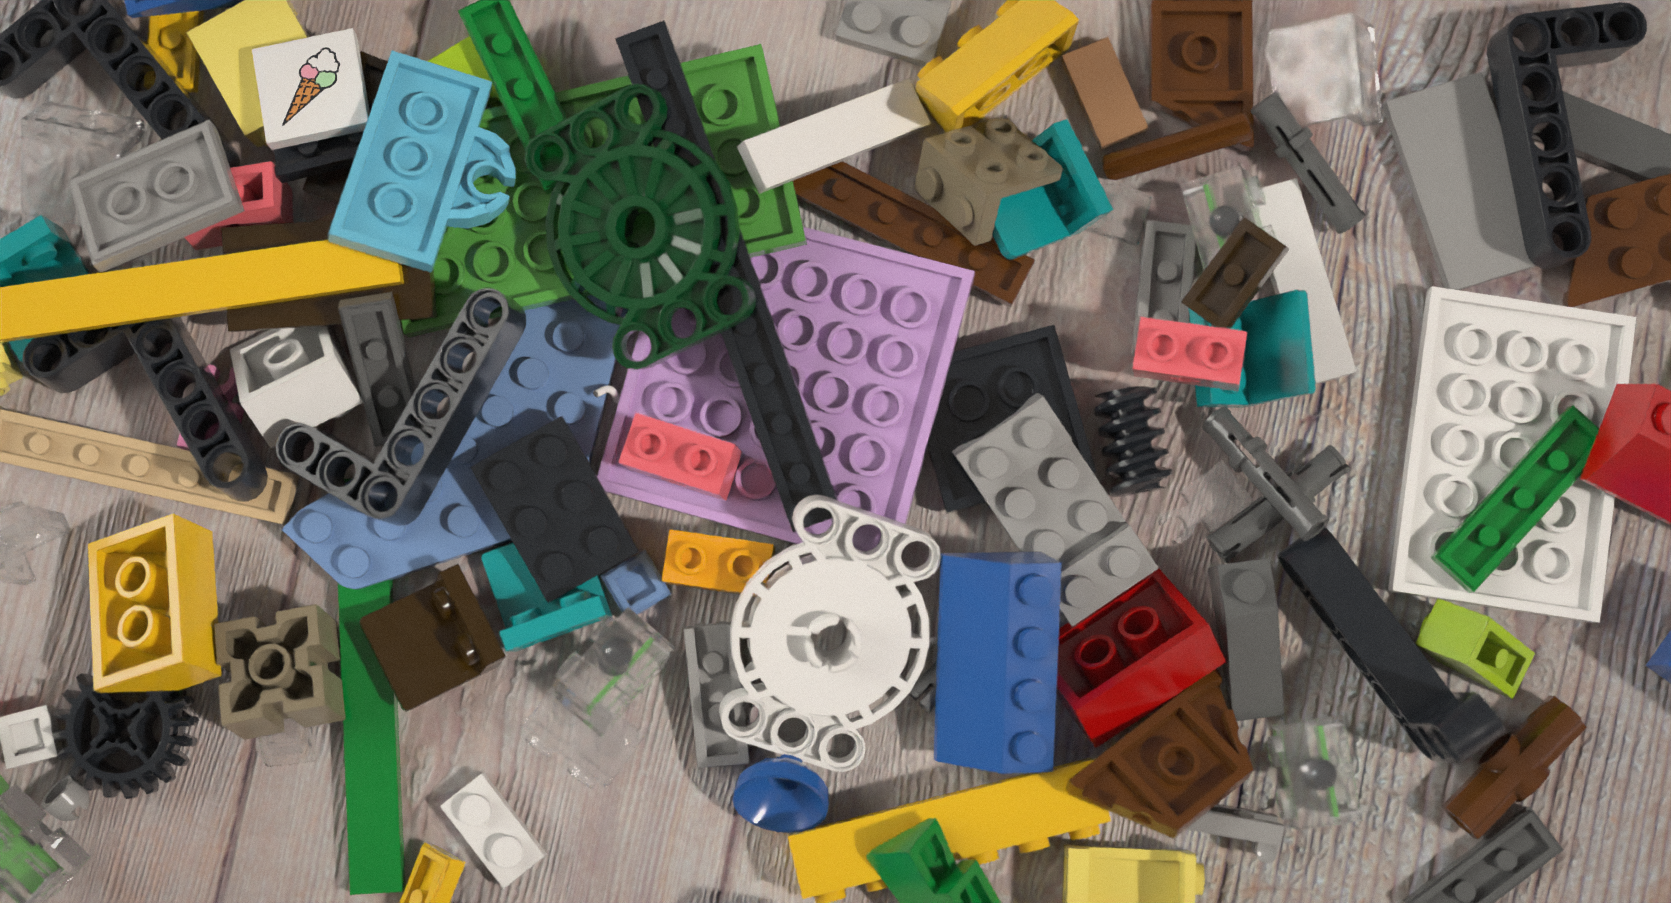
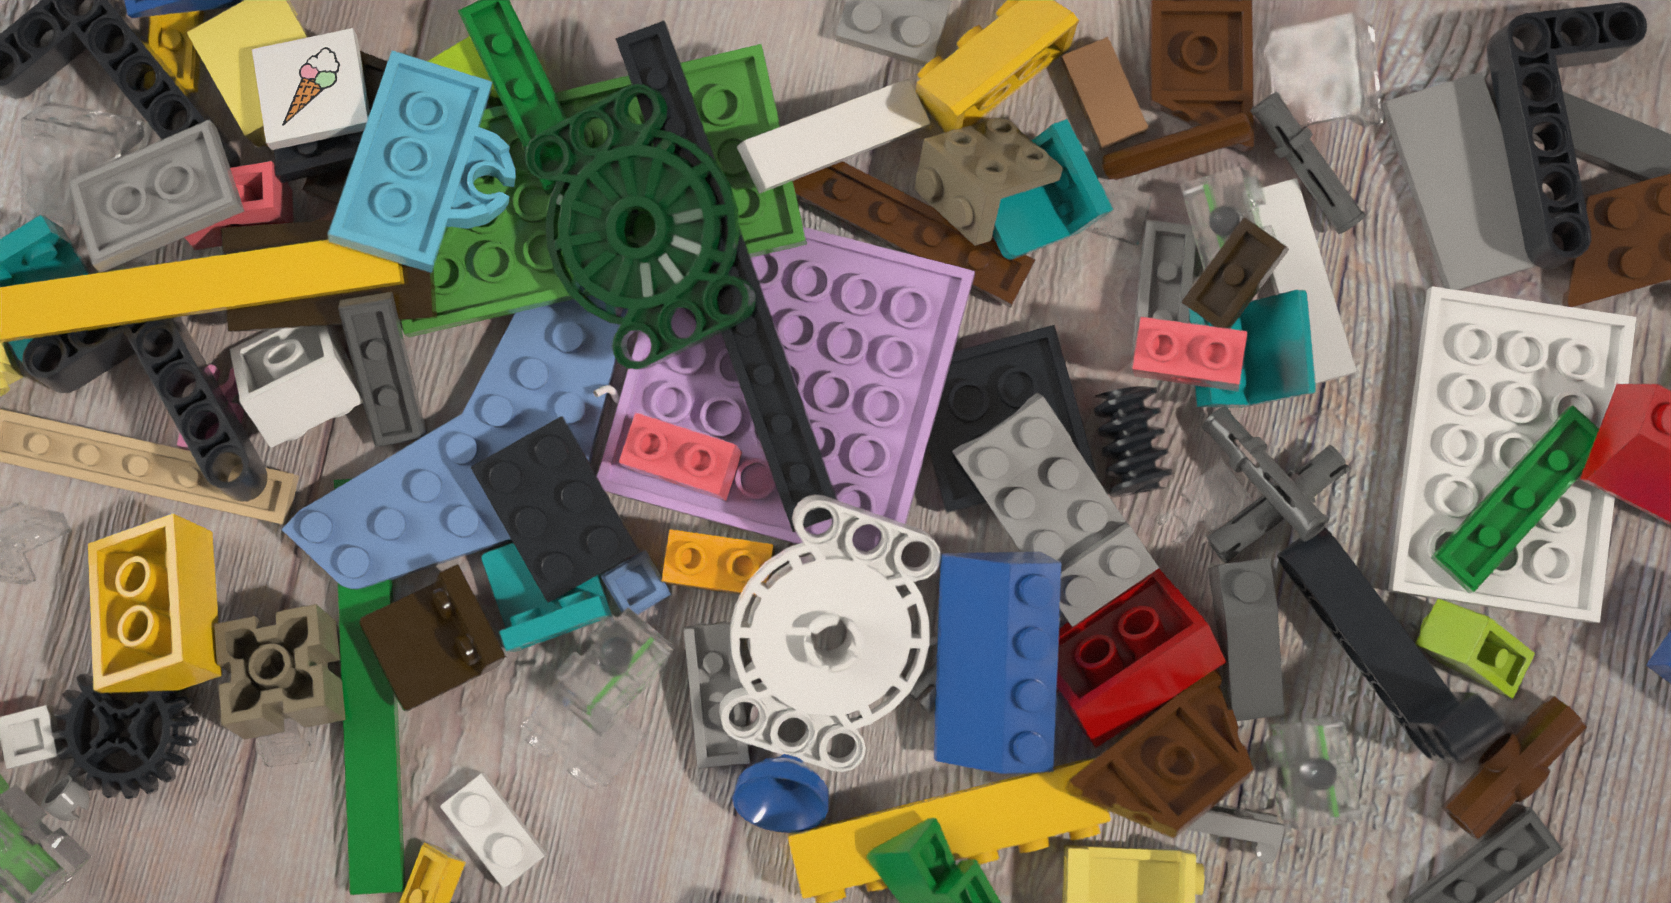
black beam [276,288,527,526] -> none

